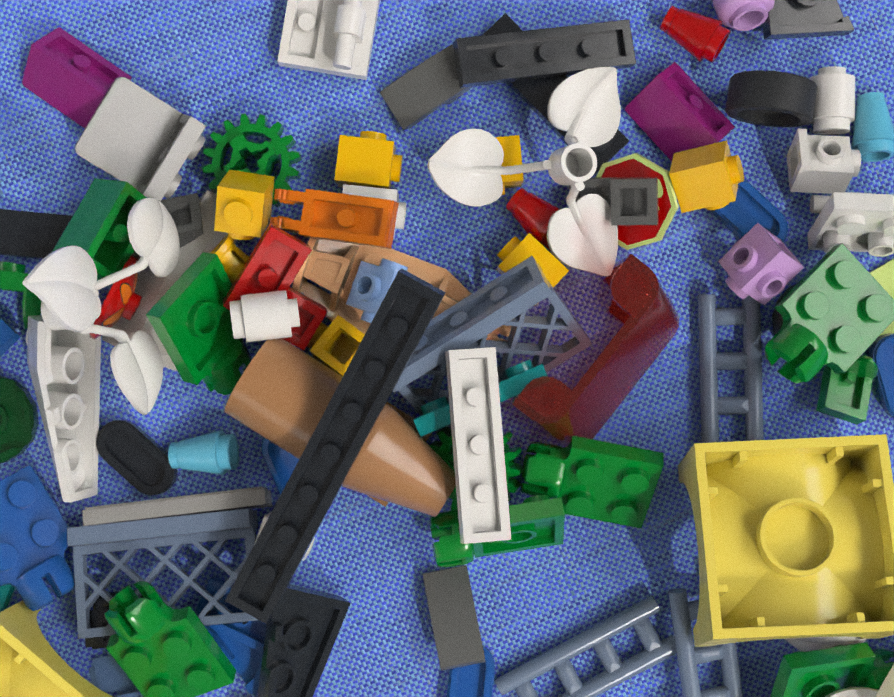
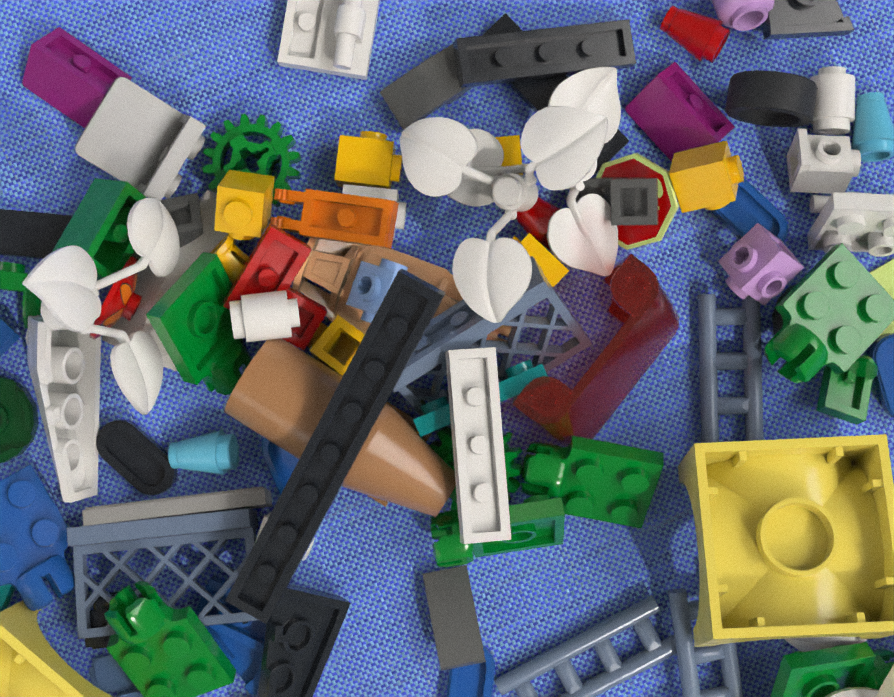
none -> white plant [400,106,608,323]

